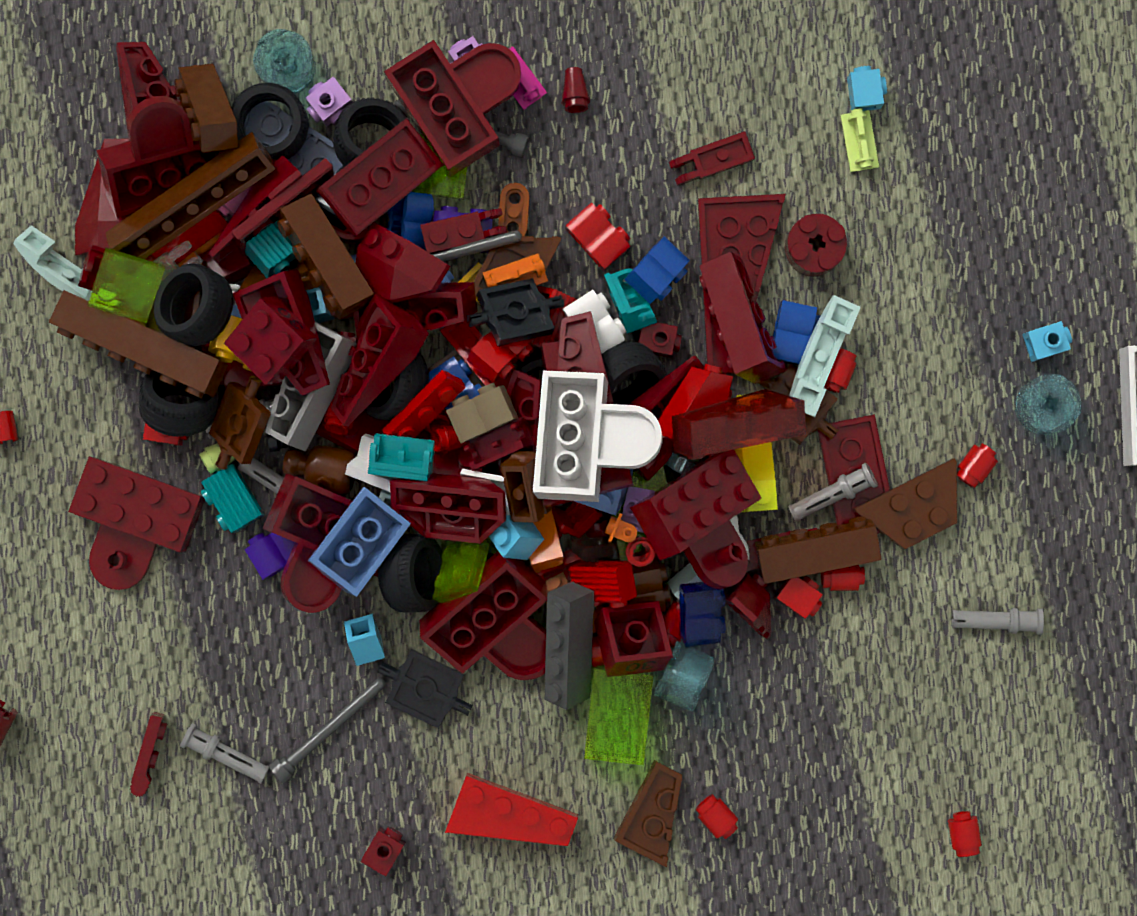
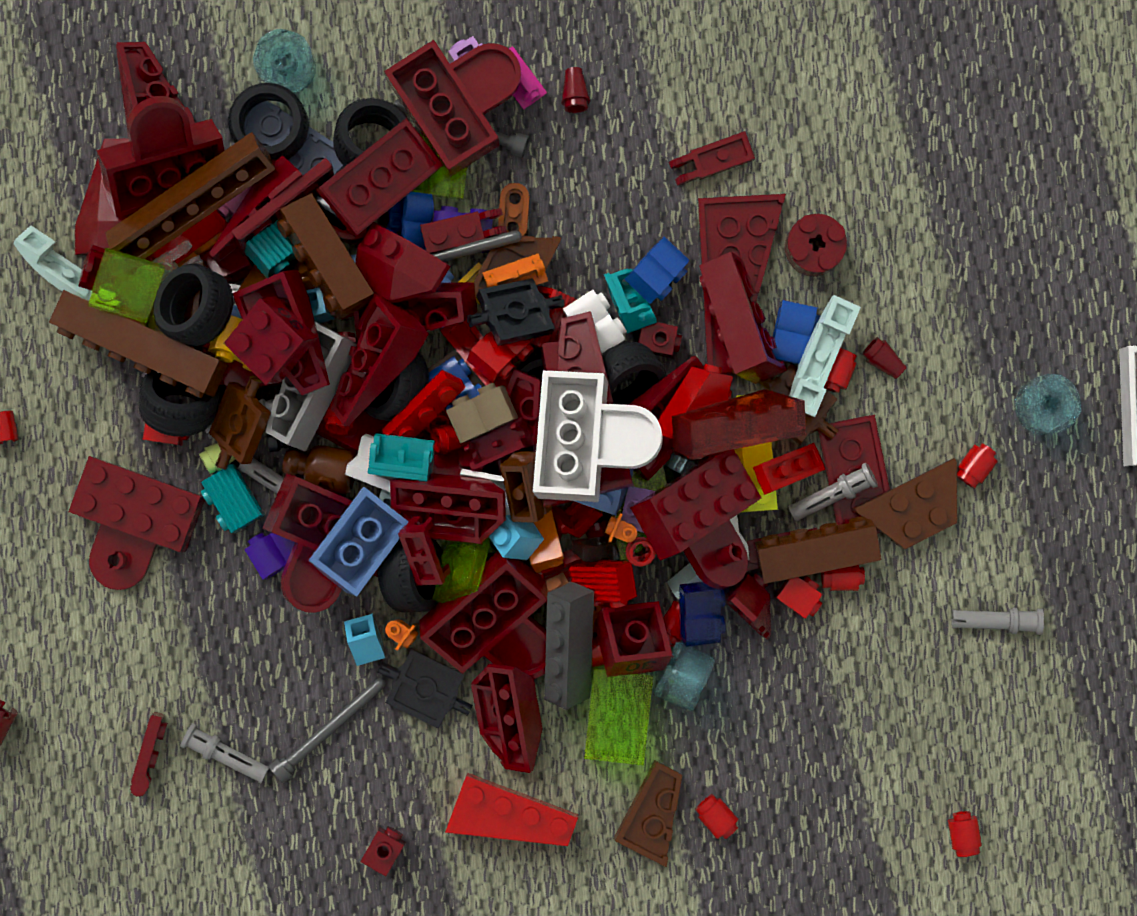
reddish brown brick [174,63,238,152] -> none
lavender brick [306,77,353,127] -> none
red brick [565,202,631,272] -> none
reddish brown brick [626,555,671,612] -> none
yellowish green hinge [840,108,879,172] -> none
medium azure brick [847,66,887,111] -> none
medium azure brick [1022,321,1072,362] -> none
none -> orange hinge [385,619,419,651]
none -> dark red hinge [398,516,451,585]
none -> dark red wedge [471,664,543,773]
none -> red plate [753,443,826,495]
none -> dark red cone [862,337,907,379]

